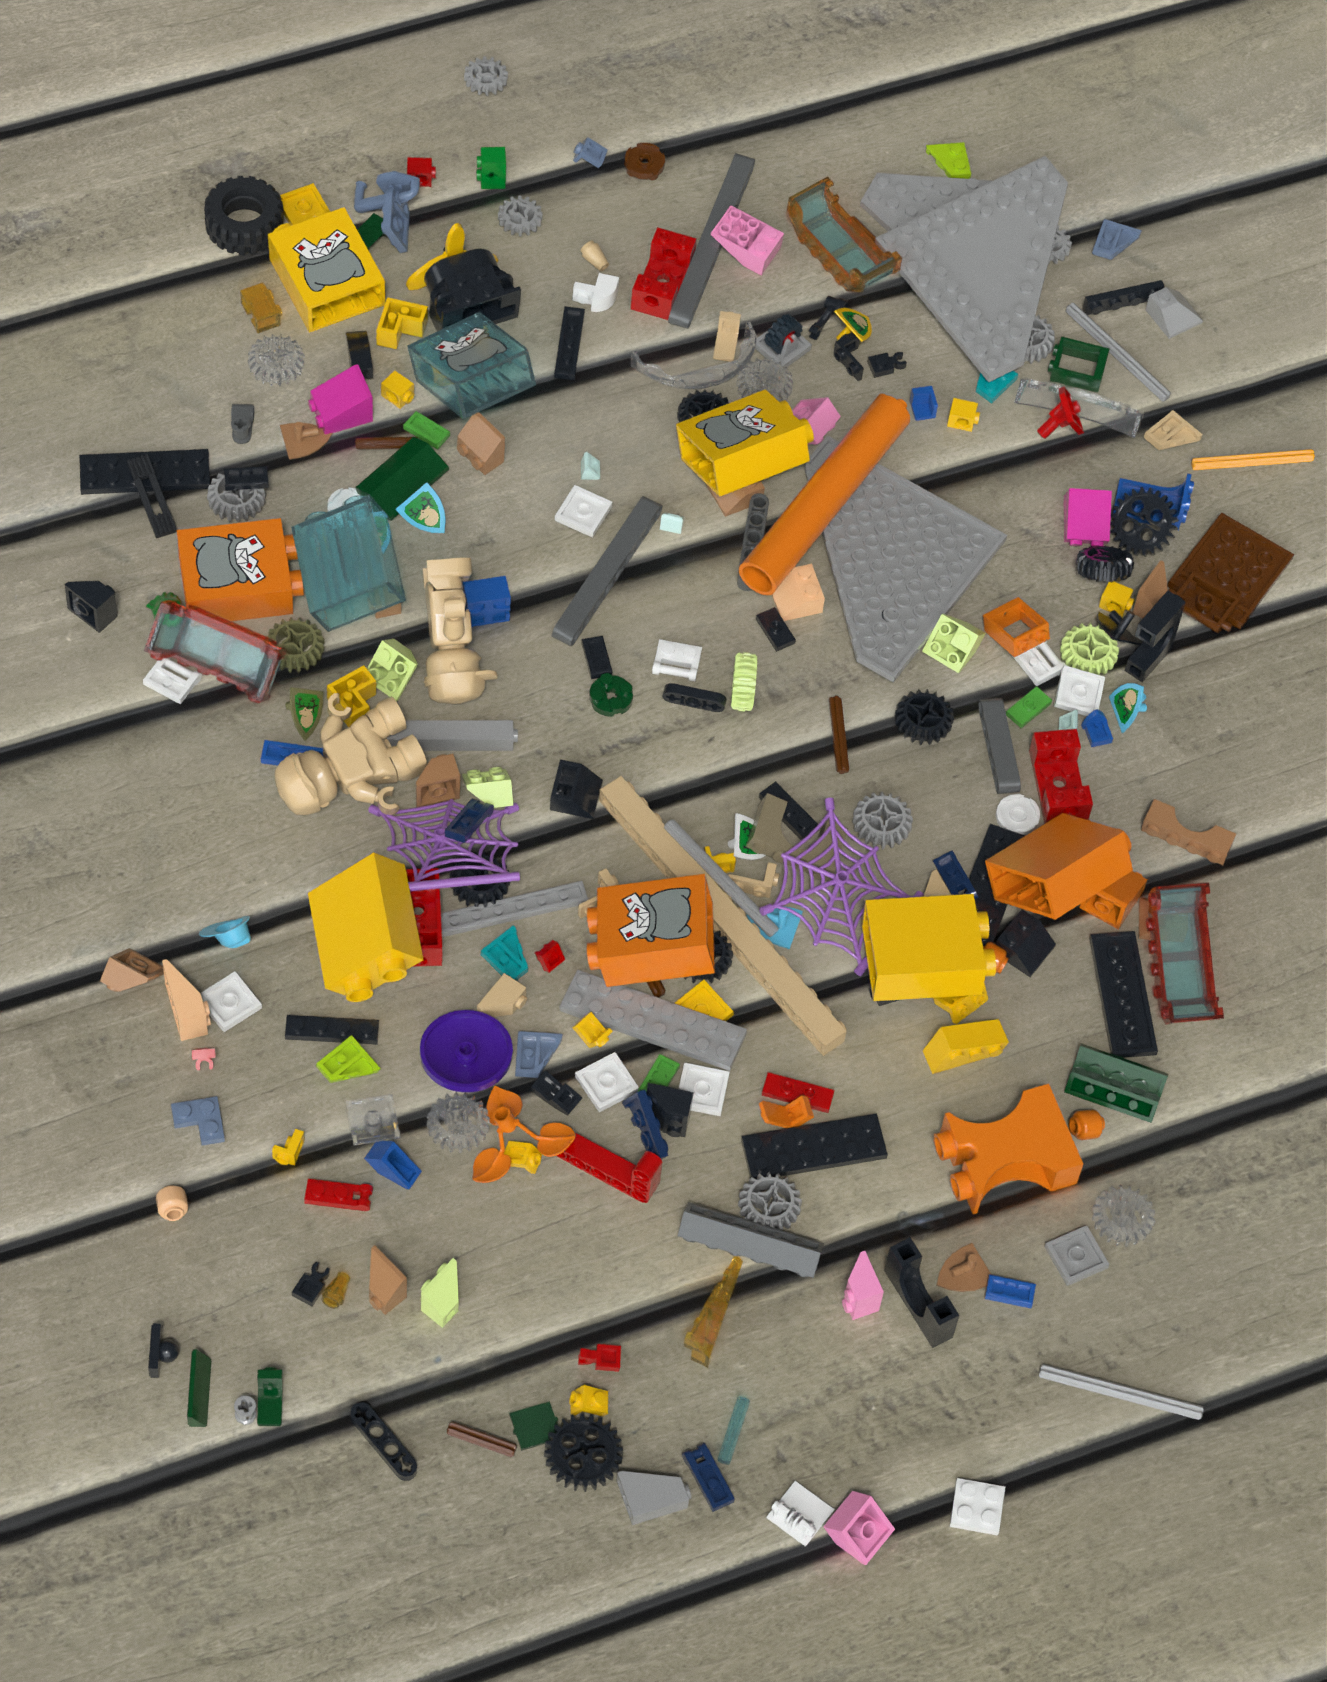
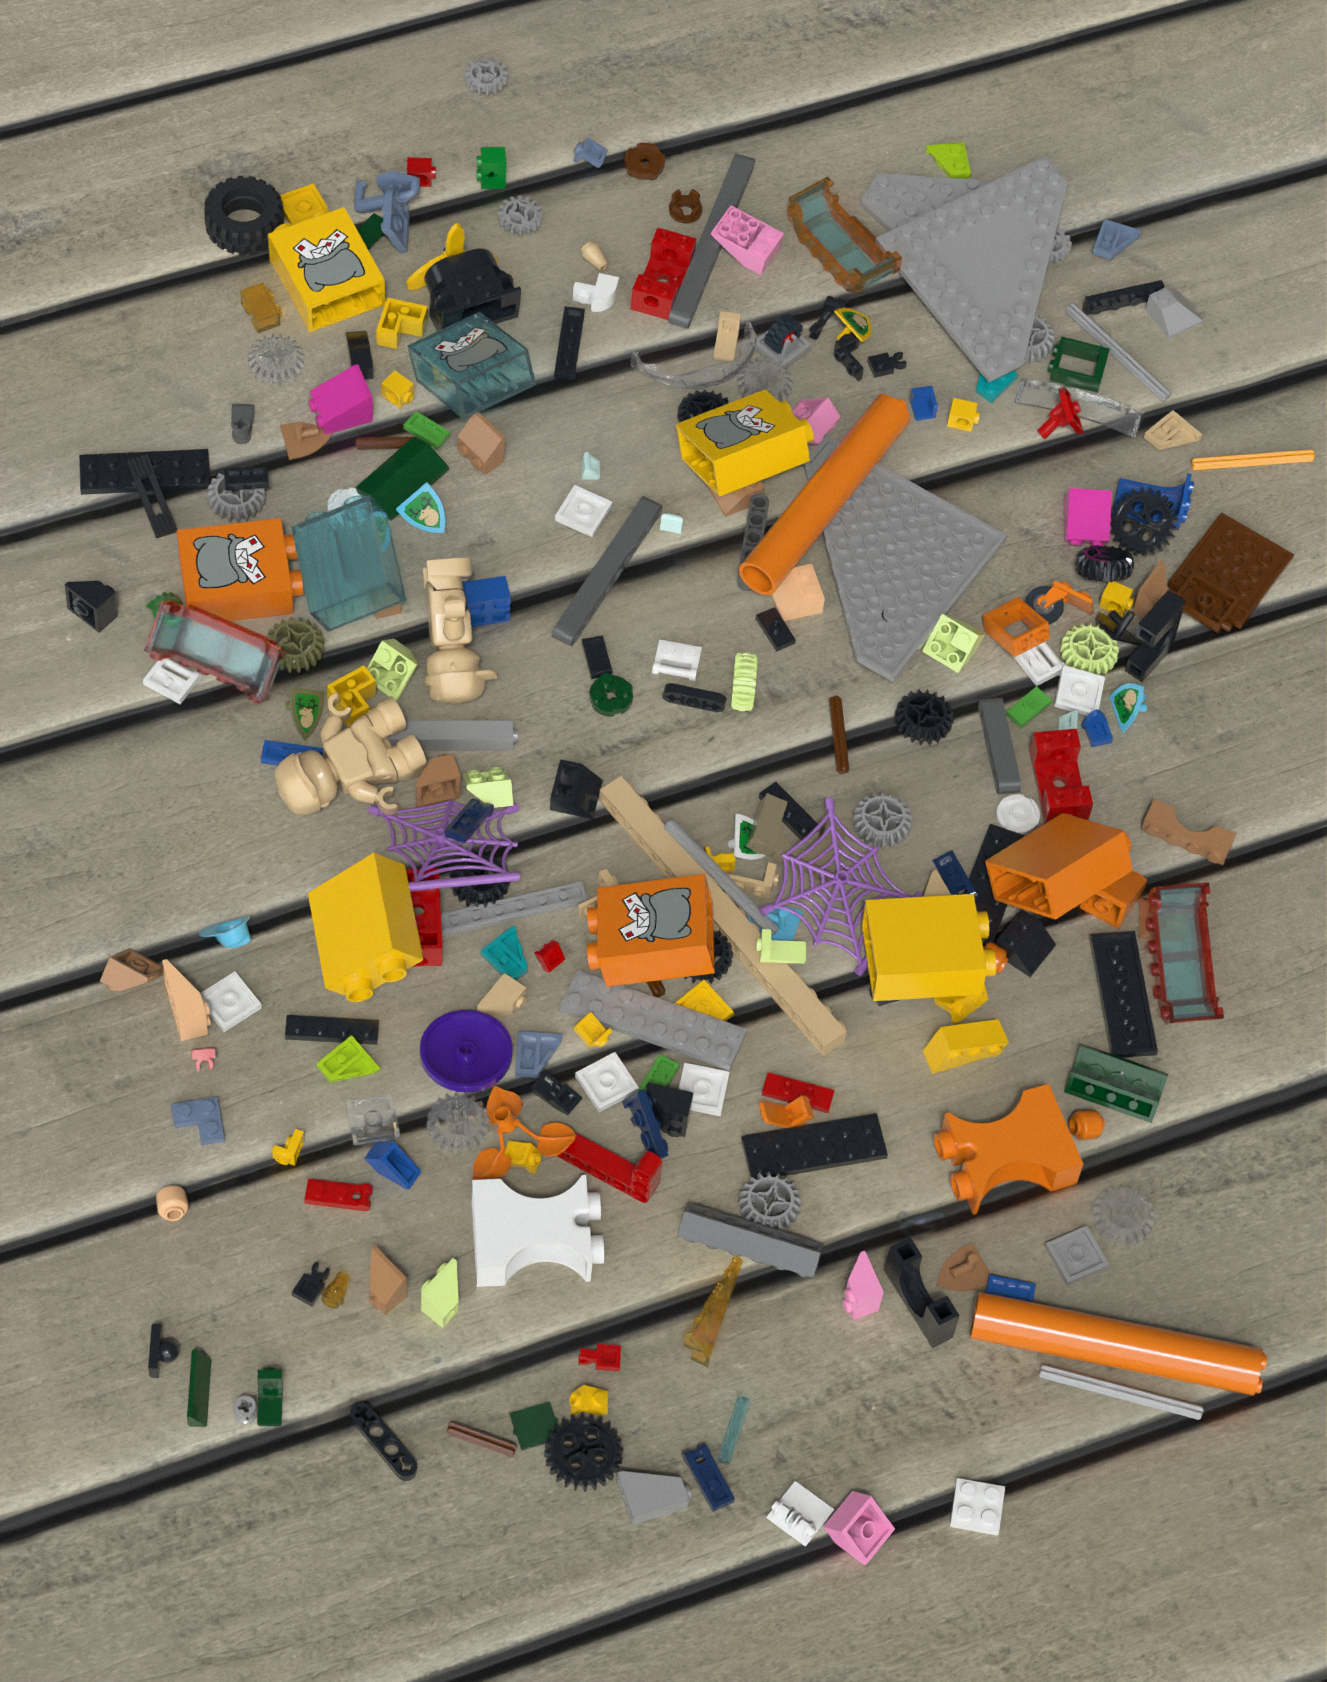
none -> white brick [472,1175,604,1287]
none -> reddish brown piece [669,189,702,223]
none -> yellowish green bracket [756,929,806,964]
none -> orange piece [970,1292,1267,1396]
none -> plate [1025,580,1094,624]

